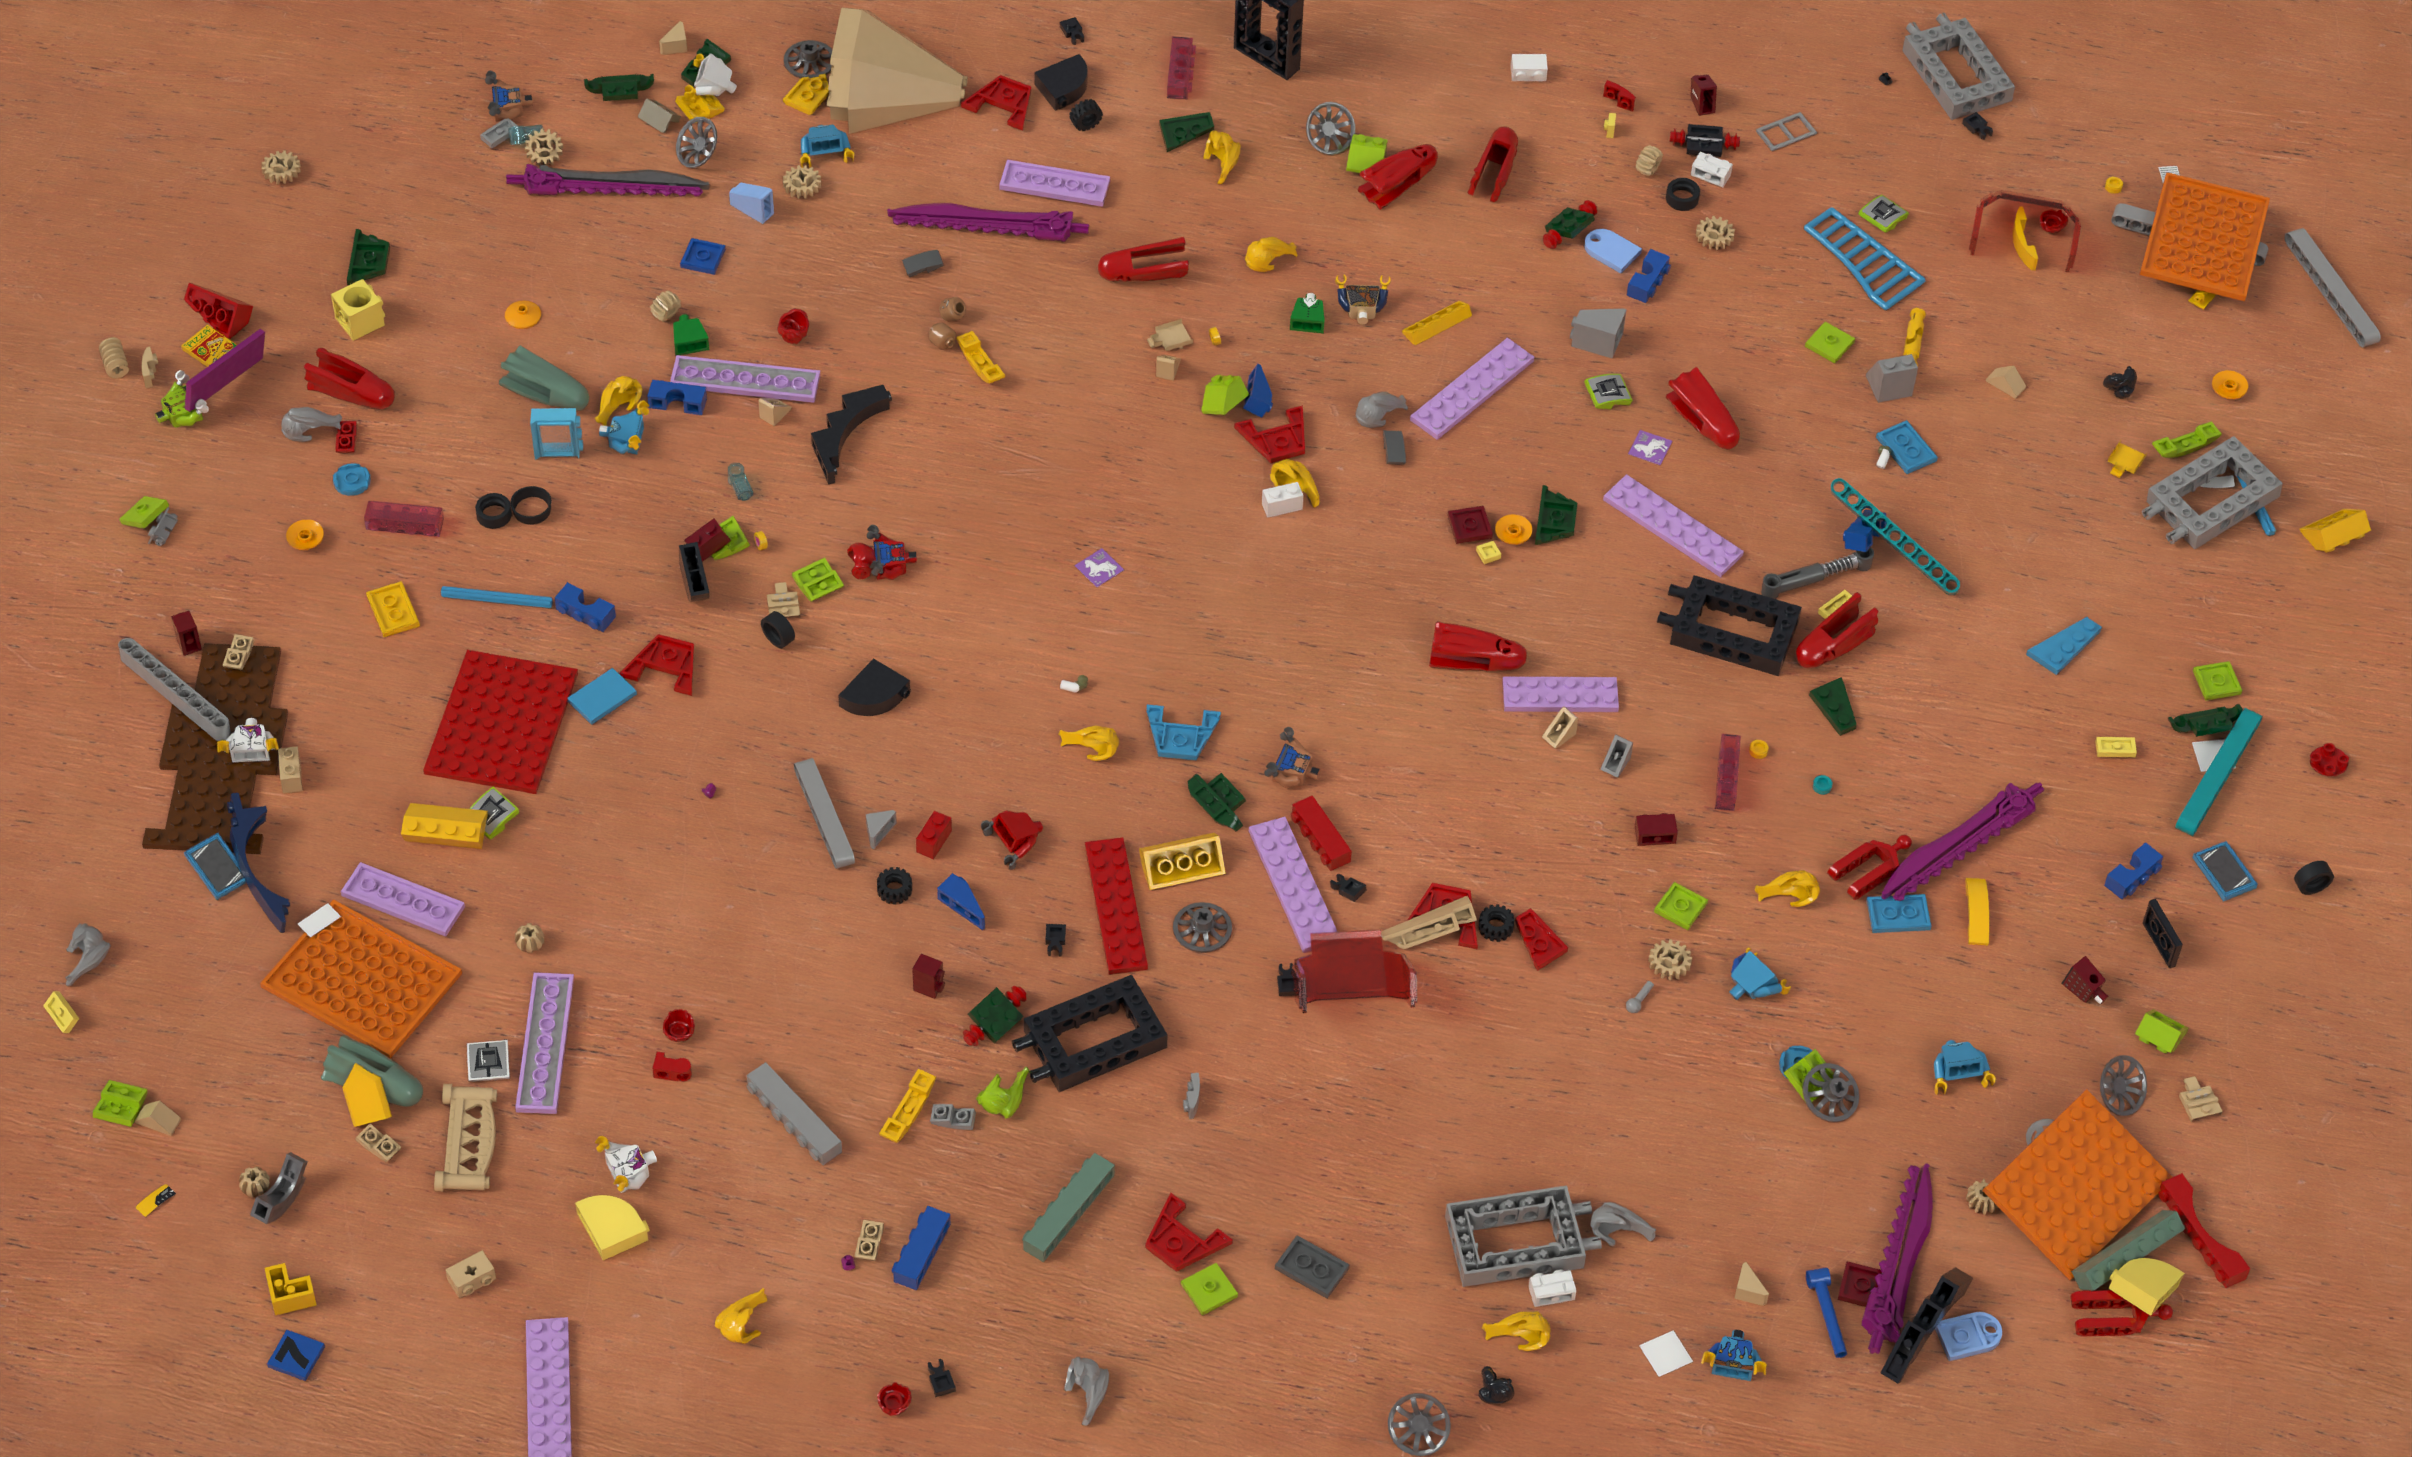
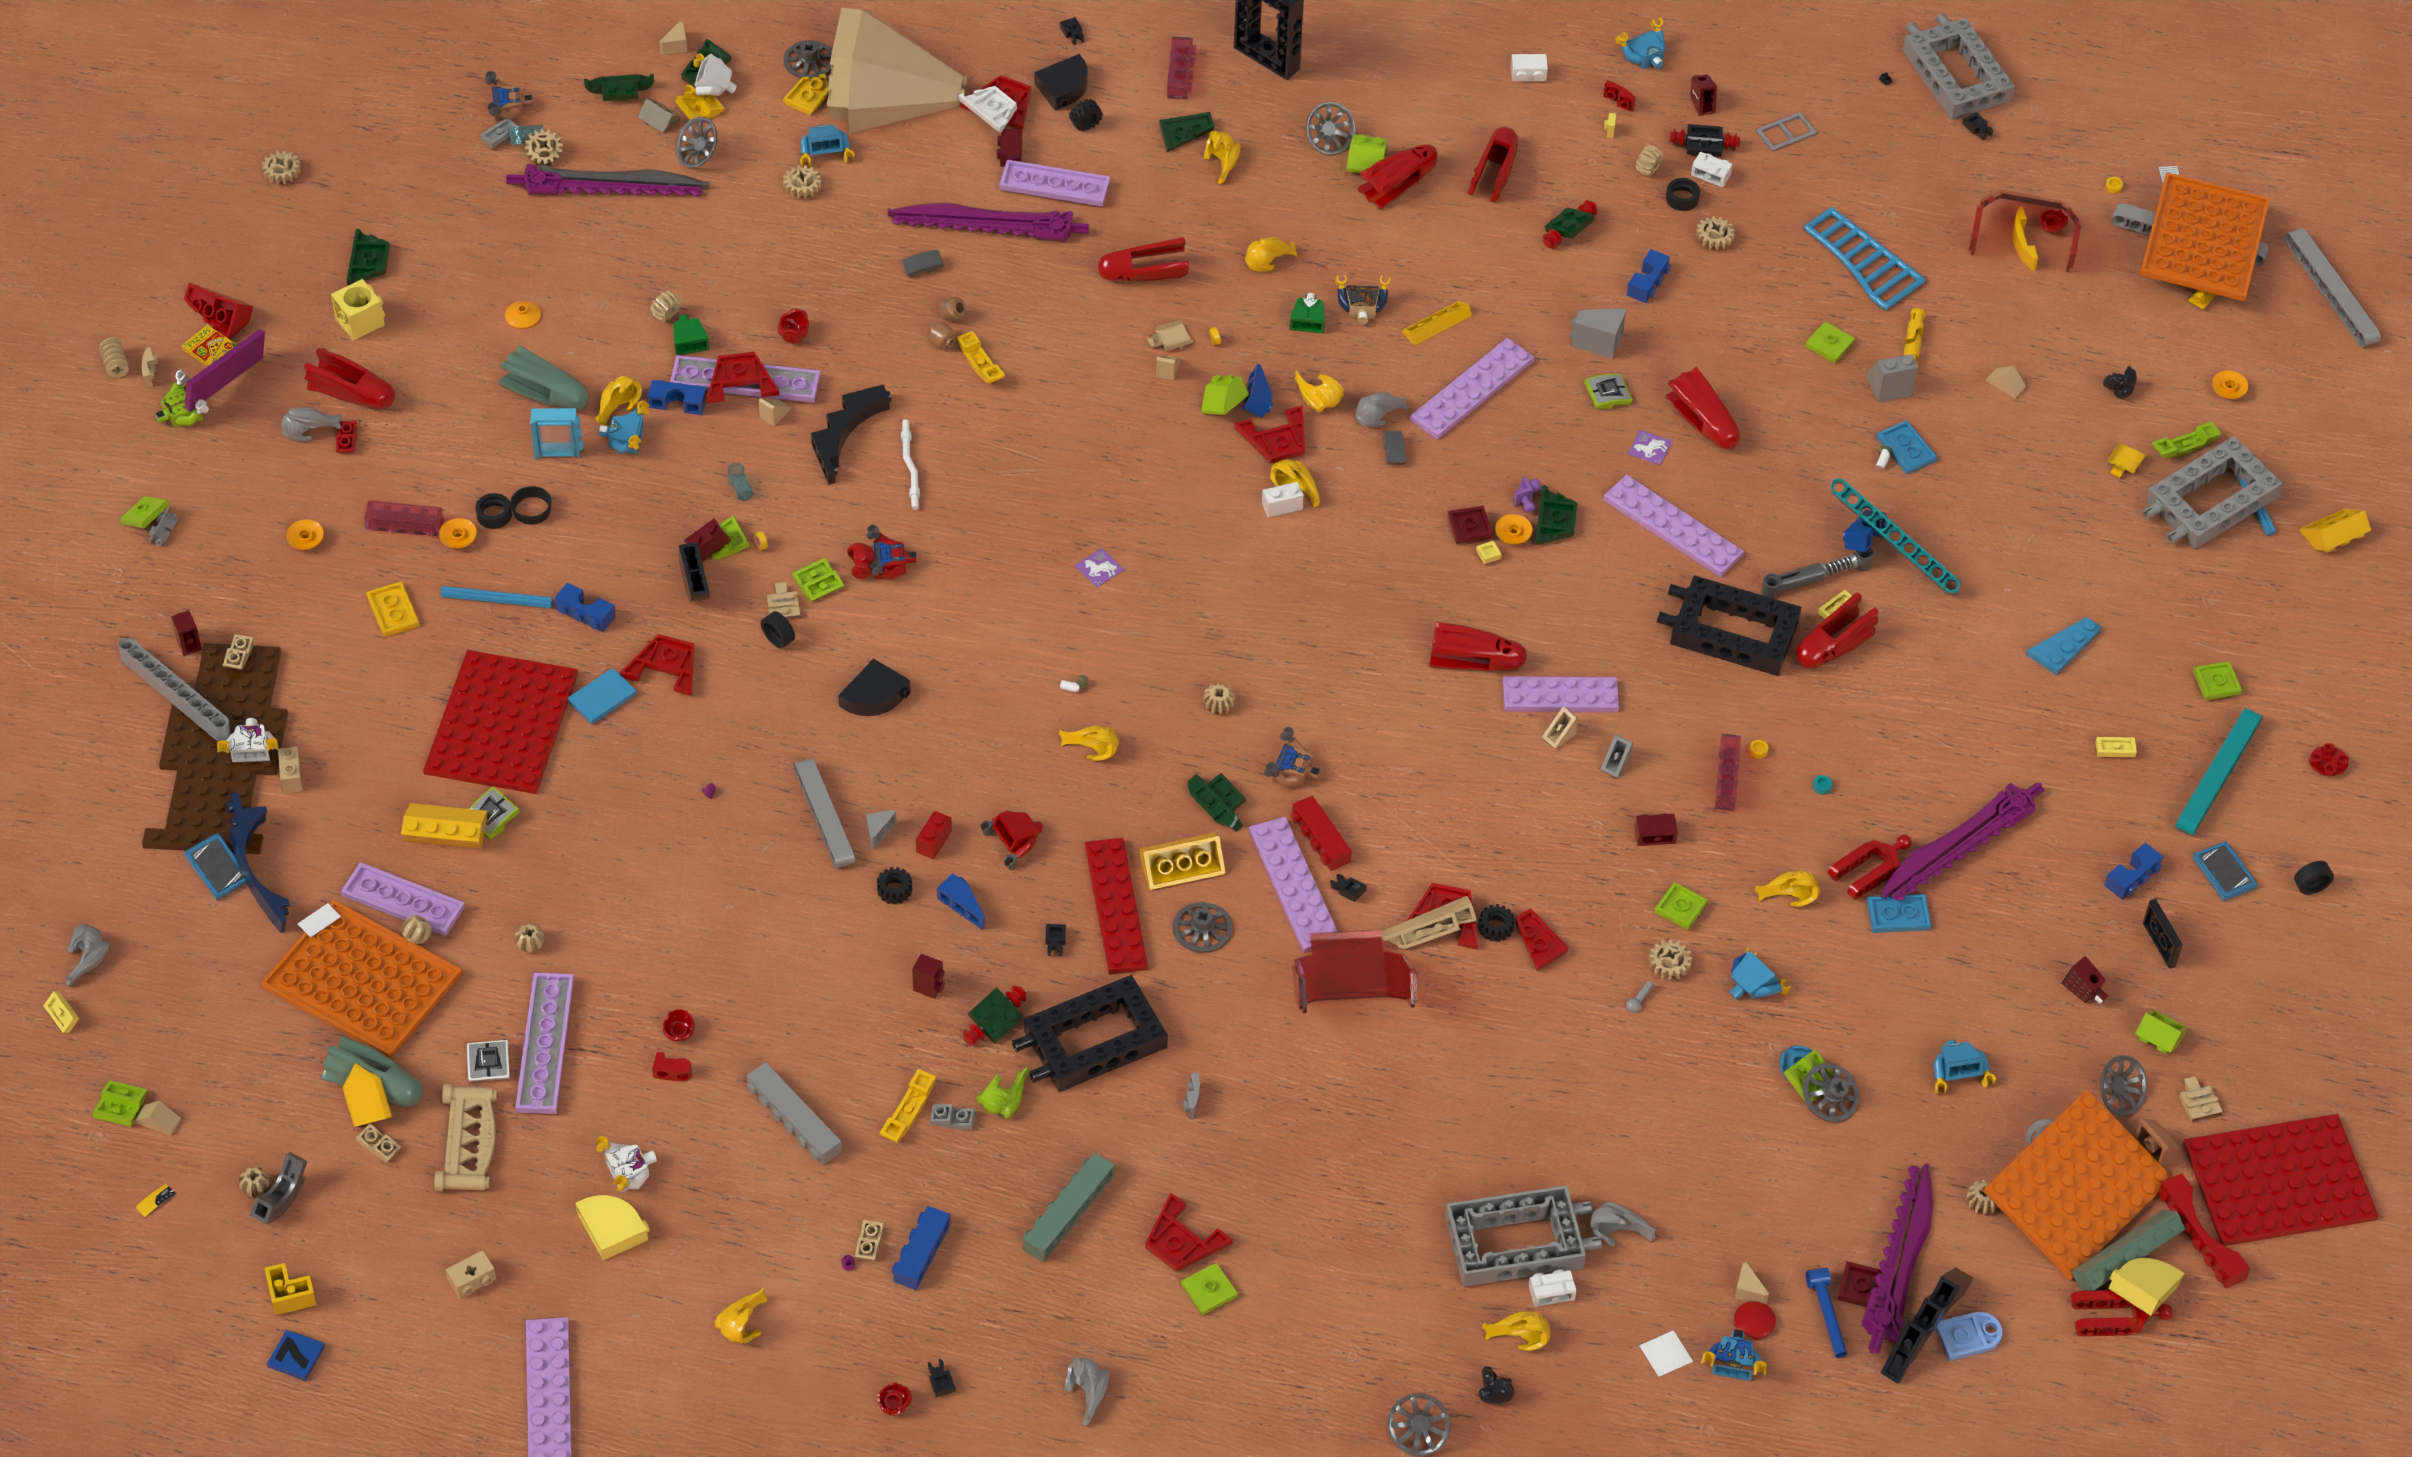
dark azure tile [333,463,371,496] -> none
blue tile [680,238,726,275] -> none
light blue slope [729,182,774,224] -> none
dark azure wing [1146,704,1221,760] -> none
dark grey plate [1275,1235,1350,1299] -> none
black plate [1277,963,1299,996] -> none
light blue tile [1585,229,1642,274] -> none
dark green wing [1809,677,1857,736] -> none
slope [1858,195,1909,233] -> none
yellow slope [1965,878,1989,945] -> none
dark green plate [2168,704,2243,737] -> none
white sticker [2192,739,2236,772] -> none
white sticker [2201,475,2235,488] -> none
none -> tan piece [402,915,432,944]
none -> light orange dish [439,518,477,549]
none -> red wing [706,352,780,404]
none -> white bar [901,419,920,510]
none -> white wing [958,86,1017,133]
none -> dark red brick [997,129,1023,167]
none -> tan gear [1203,682,1235,715]
none -> yellow hair [1294,370,1344,413]
none -> medium lavender piece [1514,477,1541,513]
none -> dark azure torso [1615,17,1666,69]
none -> red dish [1734,1301,1776,1341]
none -> nougat slope [2134,1118,2181,1168]
none -> red plate [2183,1114,2379,1246]

